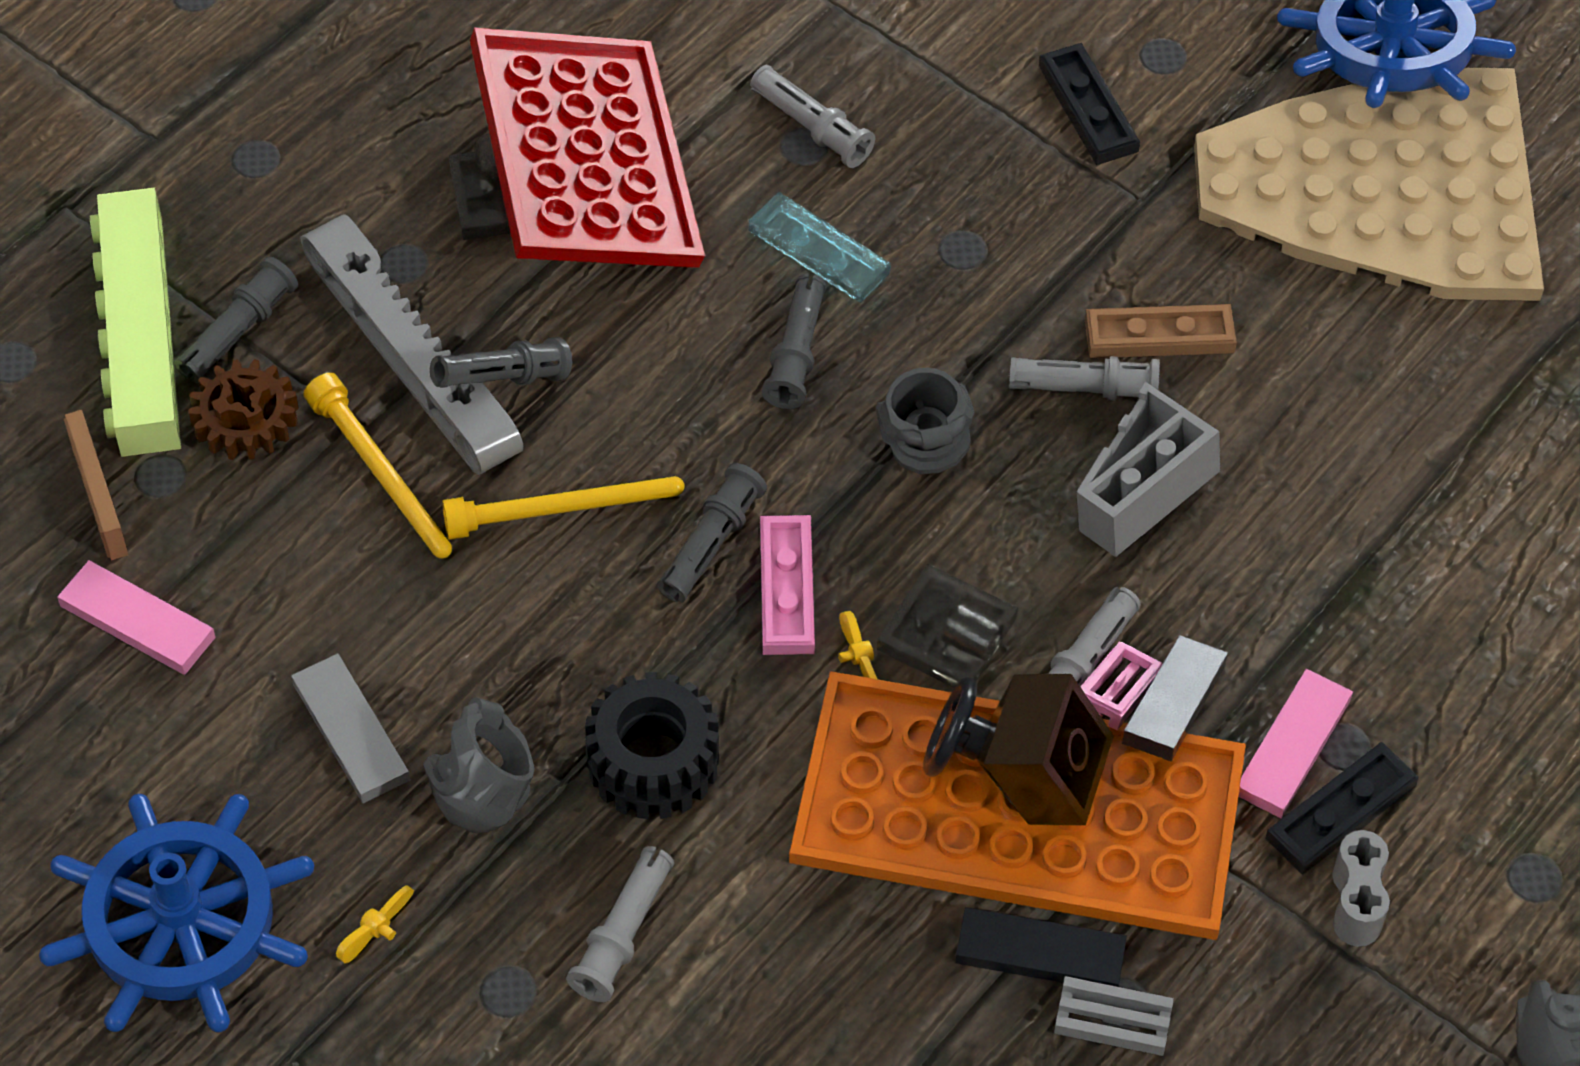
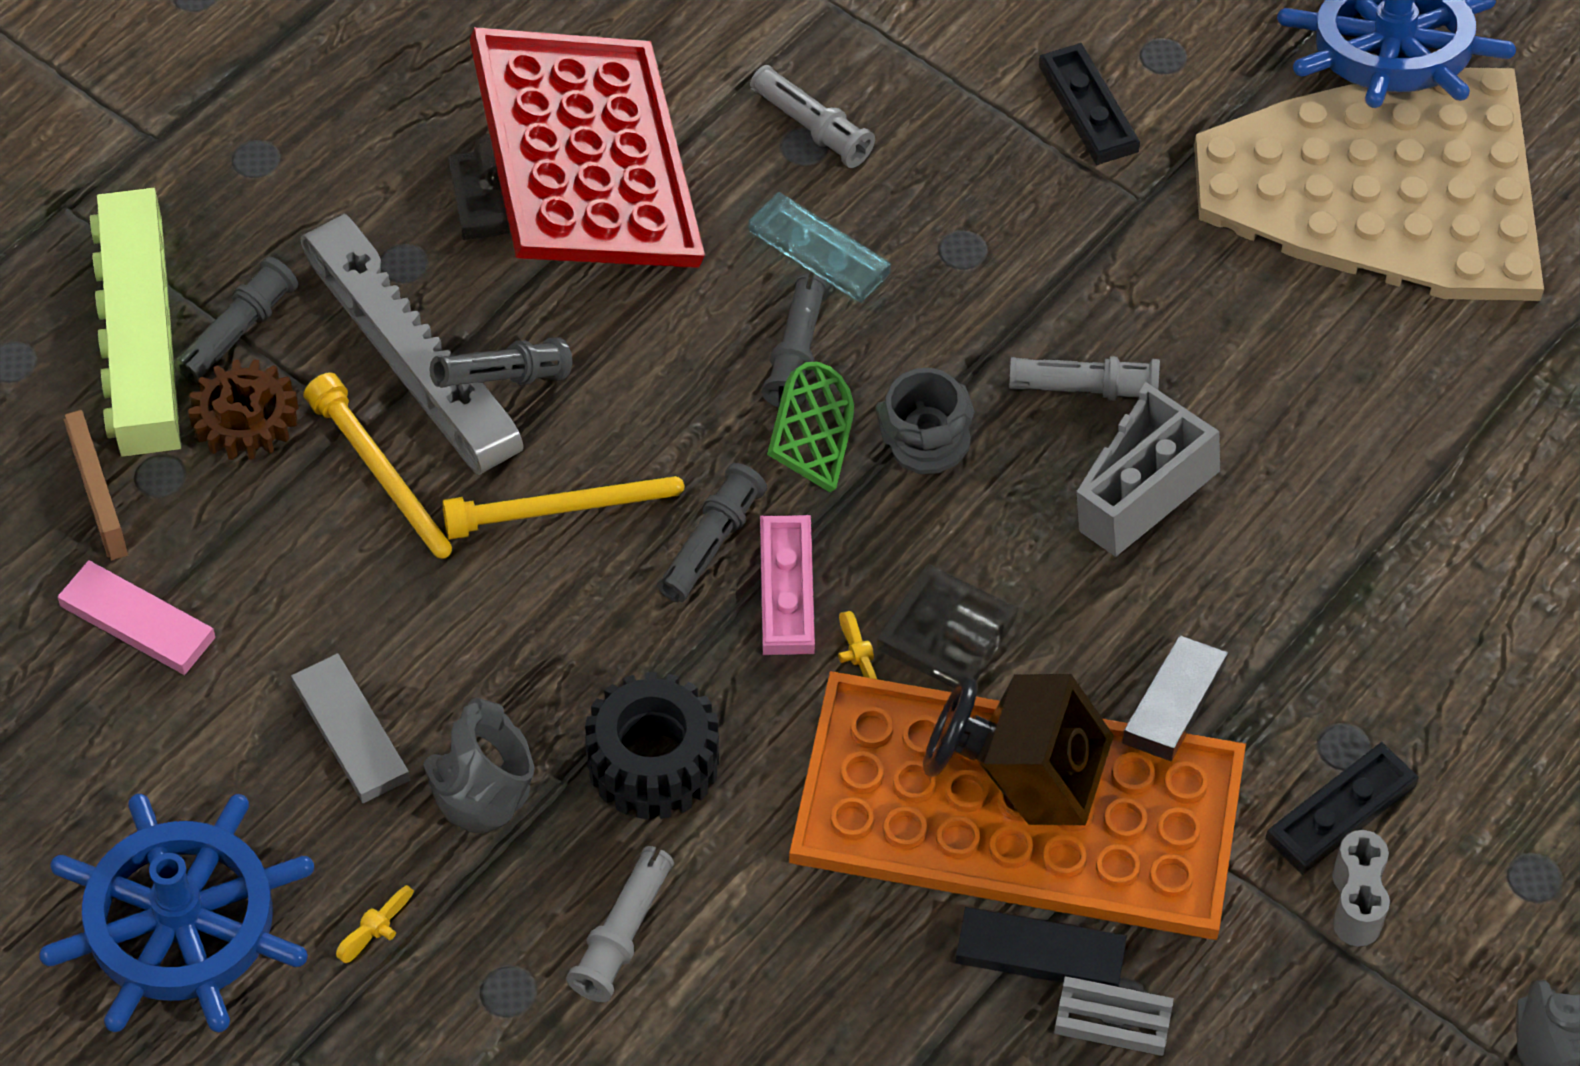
light grey pin [1048,587,1141,687] -> none
bright pink tile [1081,641,1163,730] -> none
medium nougat tile [1085,304,1237,358] -> none
bright pink tile [1239,669,1353,819] -> none
none -> bright green window [767,362,854,492]

